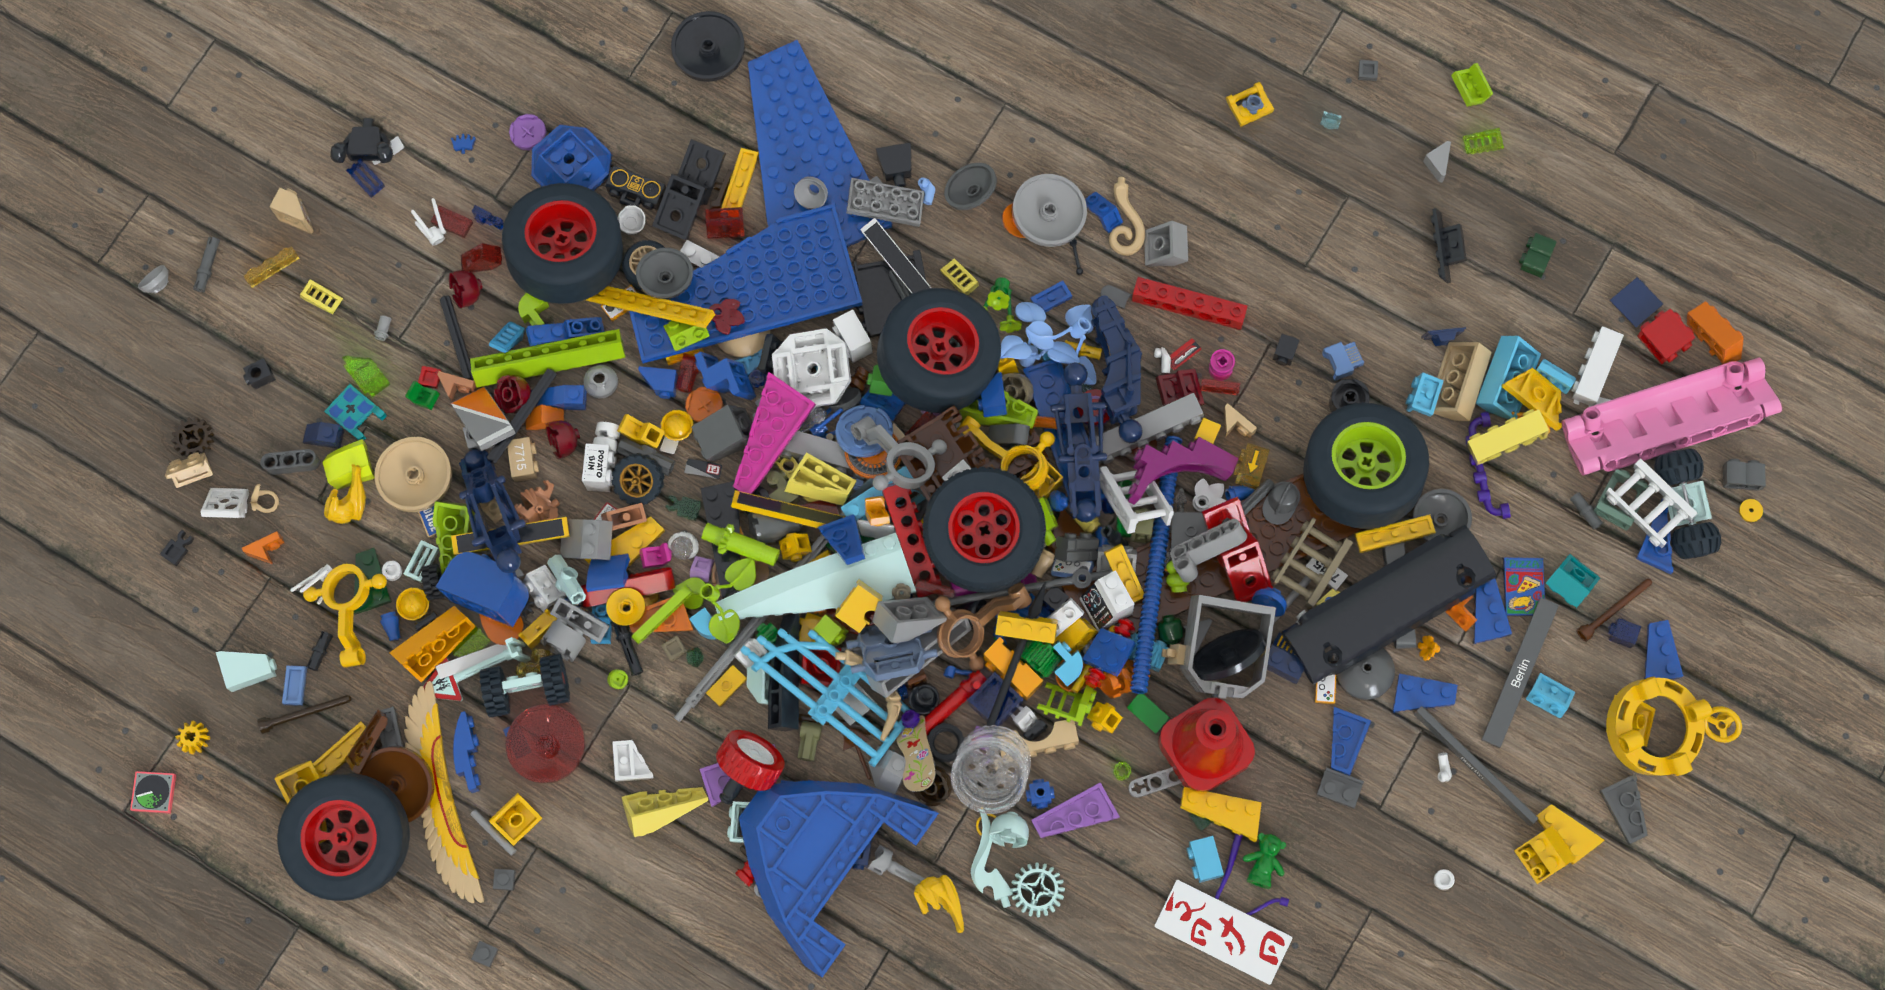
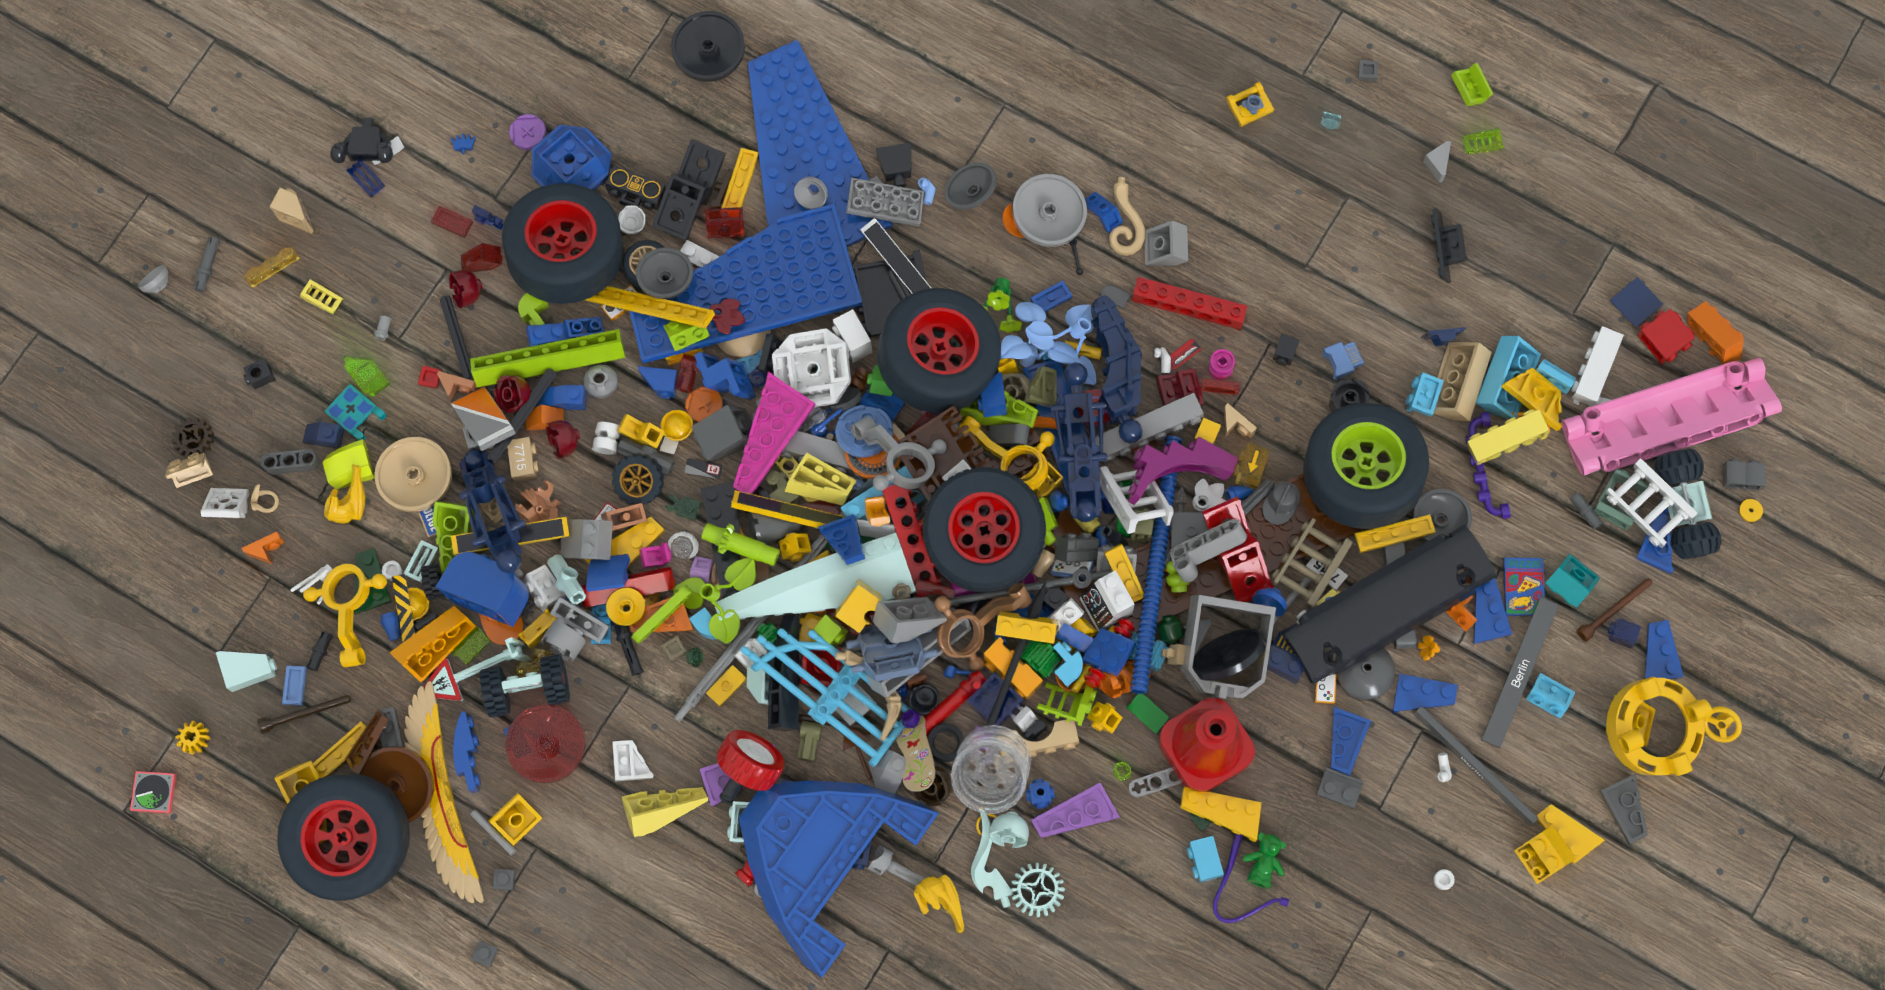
black plate [160,530,194,566] -> none
green bracket [405,381,440,410] -> none
white plant [411,198,446,246] -> none
white sticker [435,644,508,679] -> none
dark azure slope [489,321,525,353] -> none
white brick [582,444,617,492] -> none
lime tile [607,669,628,689] -> none
light yellow slope [940,259,979,295] -> none
white sticker [1155,880,1292,985] -> none
dark green brick [1519,233,1557,278] -> none
none -> sticker [392,574,415,642]
none -> olive wing [1025,366,1057,408]
none -> blue sticker [1056,623,1094,653]

